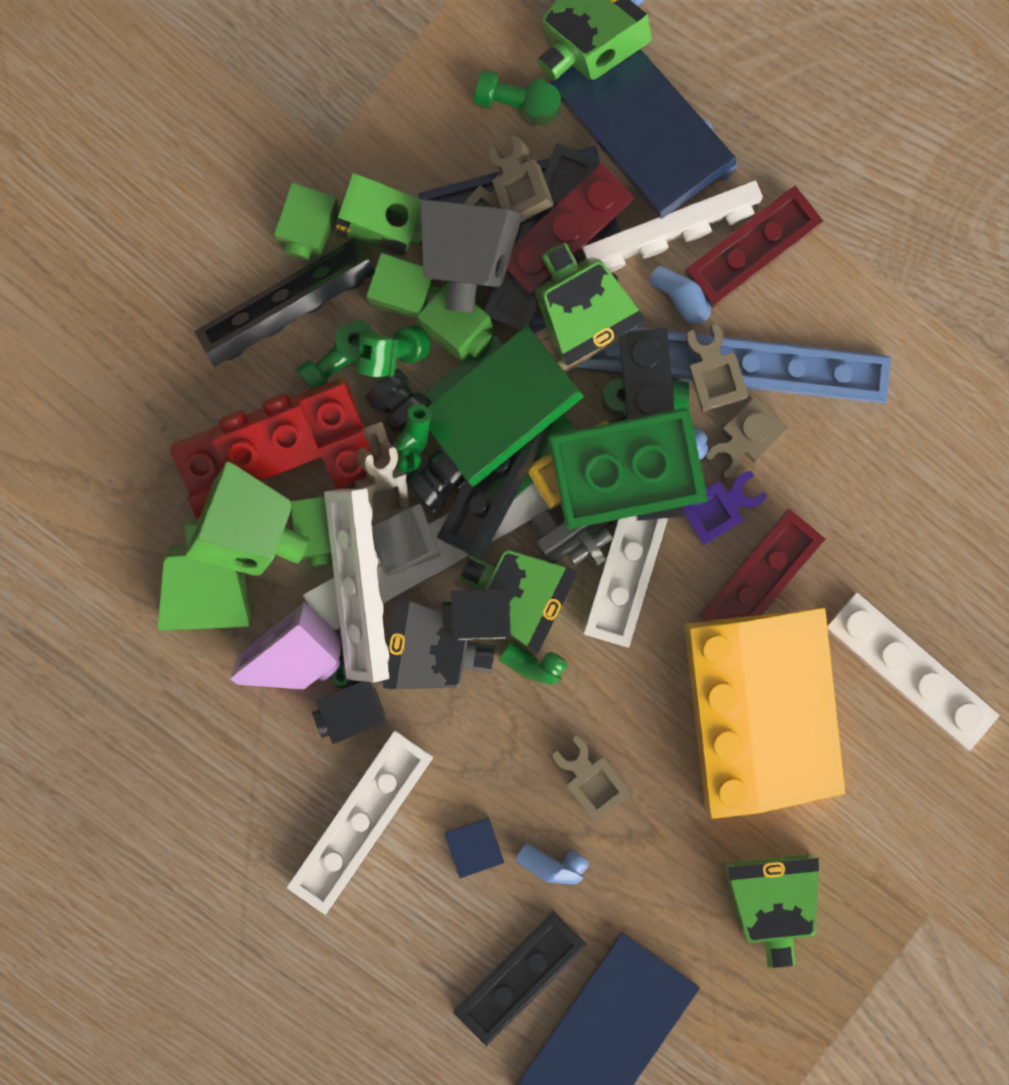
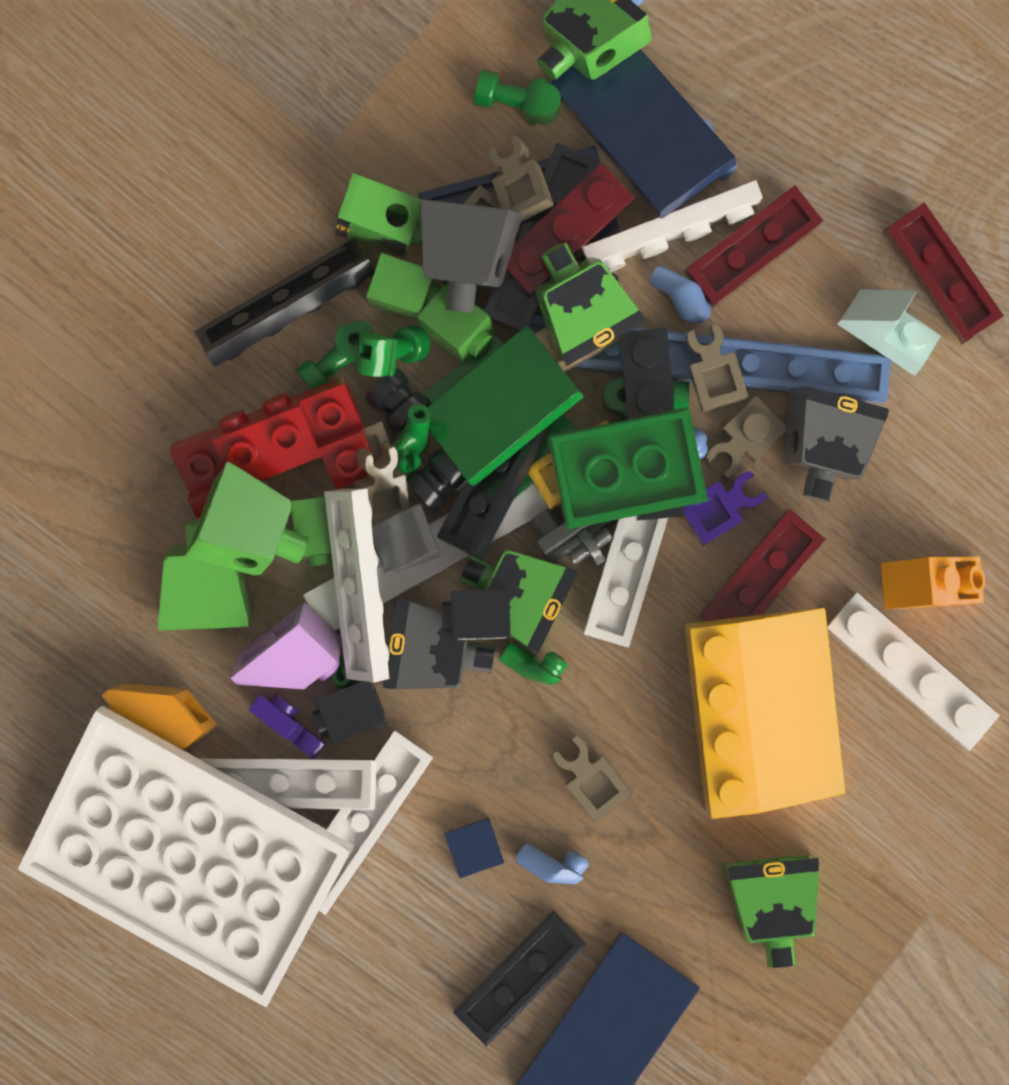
bright green brick [274,183,340,261] -> none
none -> white plate [18,706,354,1007]
none -> light orange slope [101,683,218,752]
none -> white plate [198,758,376,810]
none -> dark purple plate [249,693,327,759]
none -> dark grey torso [784,386,889,502]
none -> light aqua slope [837,289,941,376]
none -> light orange slope [881,557,985,610]
none -> dark red plate [883,202,1004,345]

